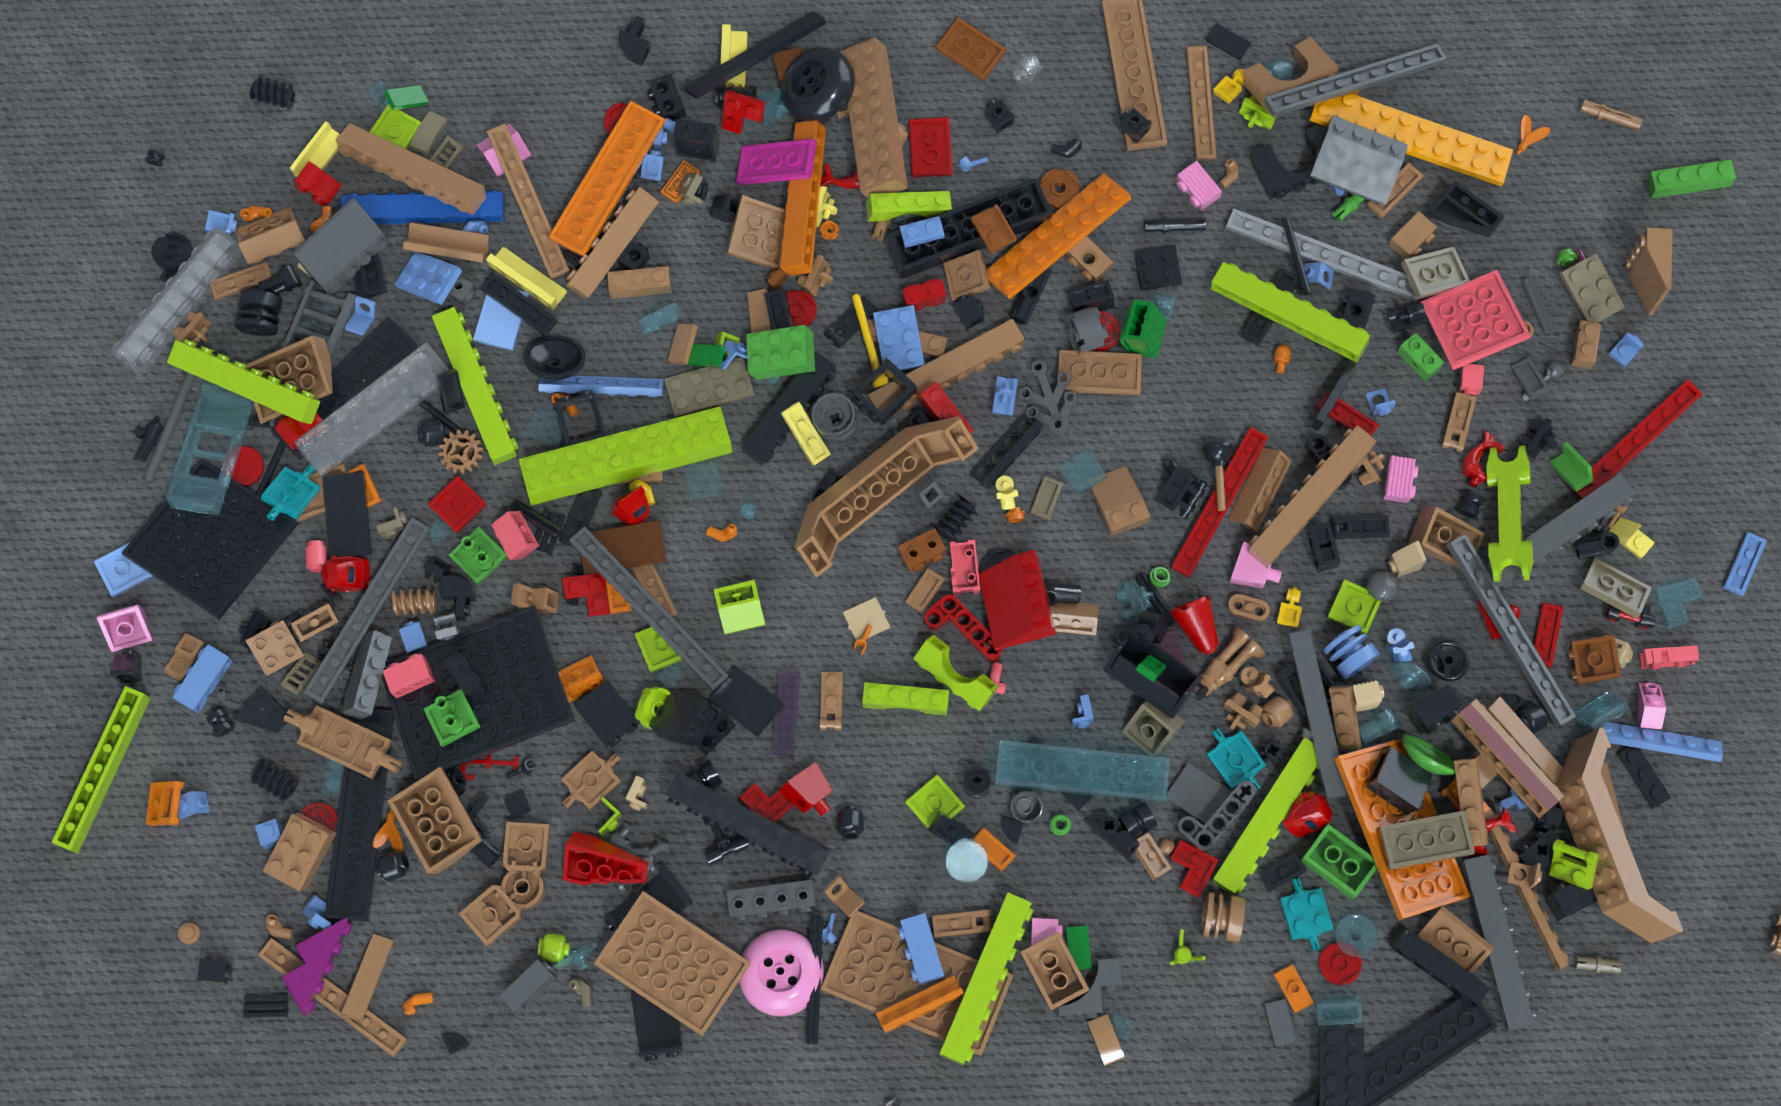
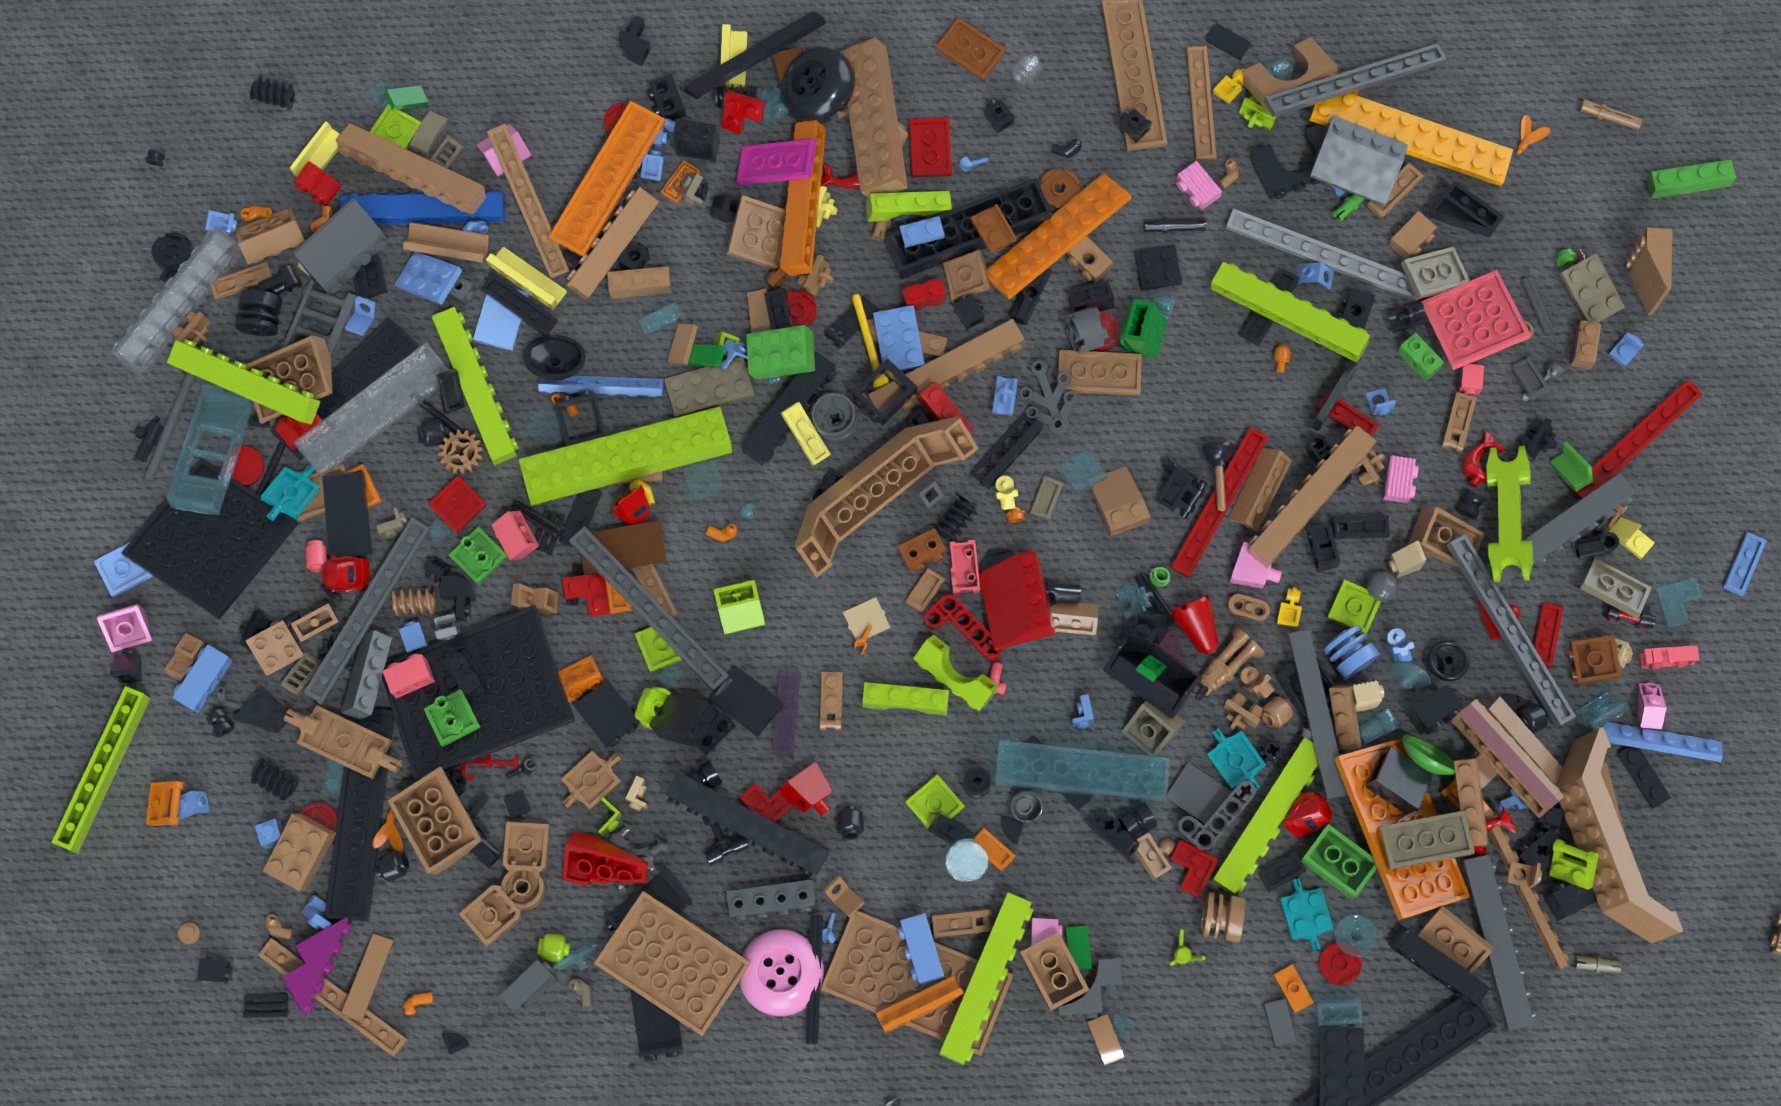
orange plate [819,221,839,240] -> none
bright green plate [1049,814,1071,836] -> none
black bar [1282,218,1312,296] -> none

